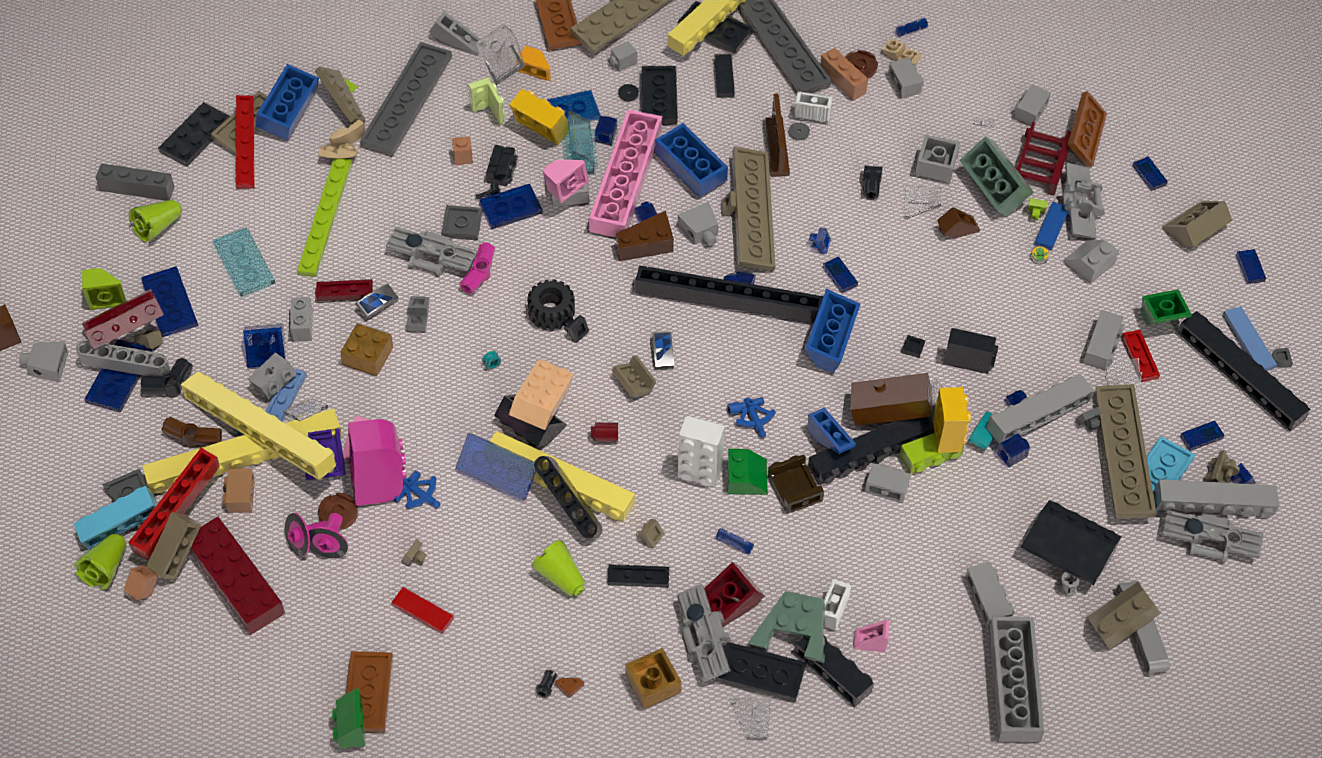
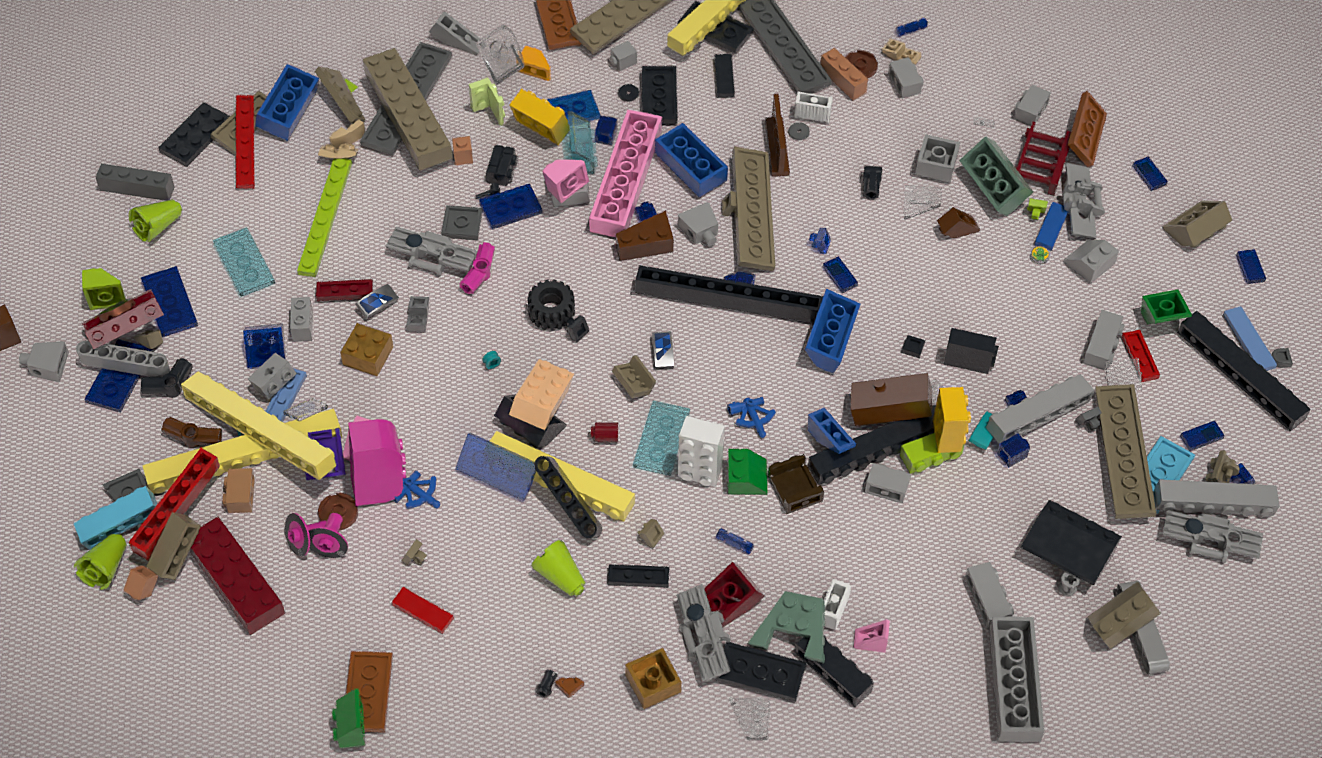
none -> copper tile [98,297,136,322]
none -> dark tan brick [363,48,453,171]
none -> clear light blue tile [633,400,690,476]

